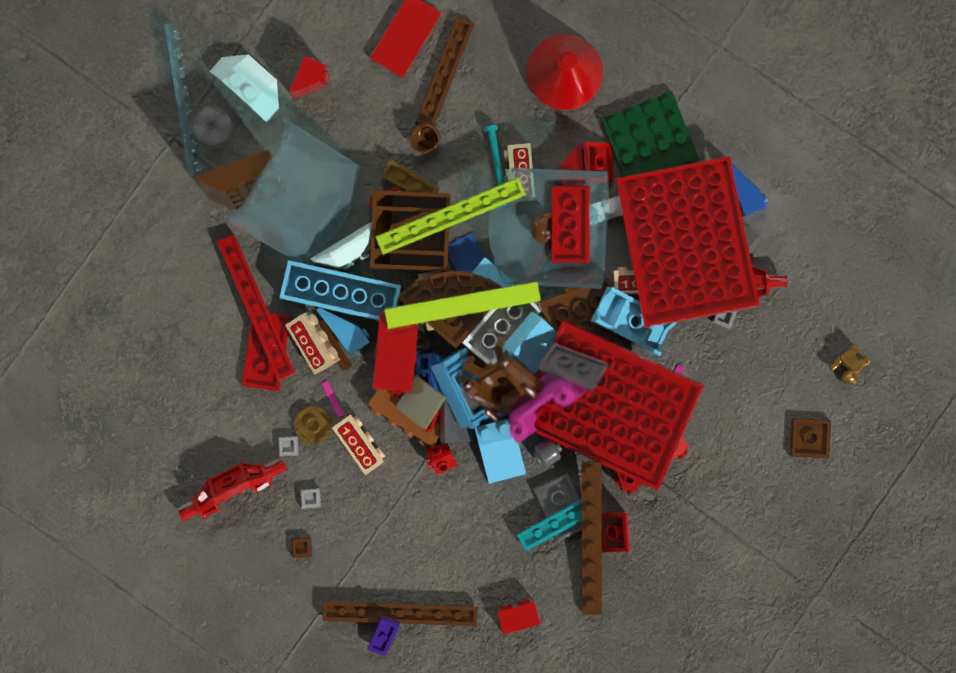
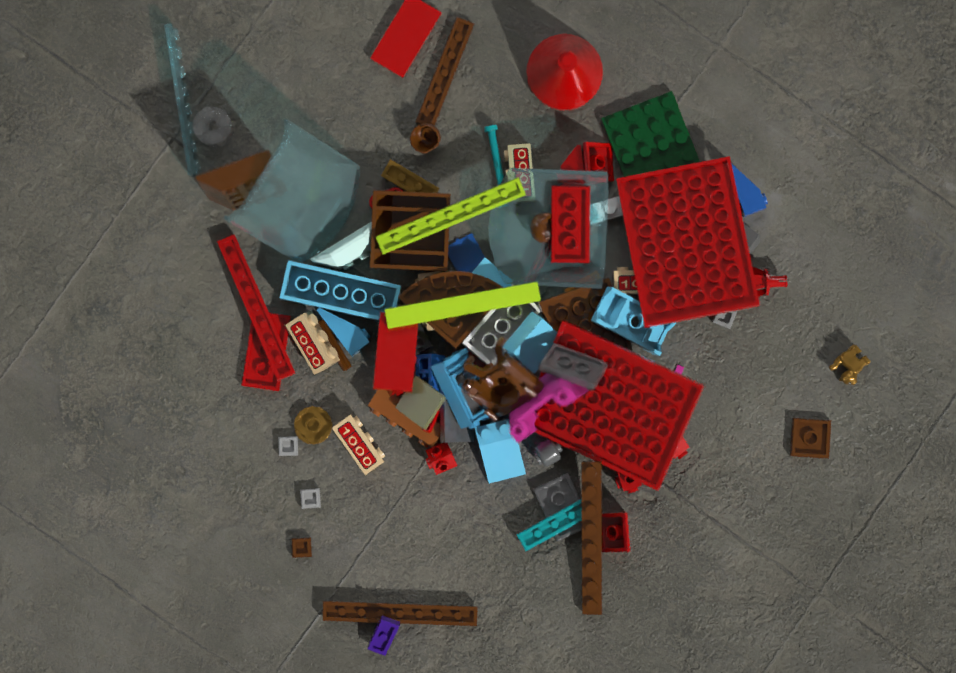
red plate [178,460,288,522] -> none
light aqua wedge [210,55,279,122] -> none
red slope [289,56,330,98] -> none
dark pink piece [321,380,344,418] -> none
red brick [497,598,541,635] -> none

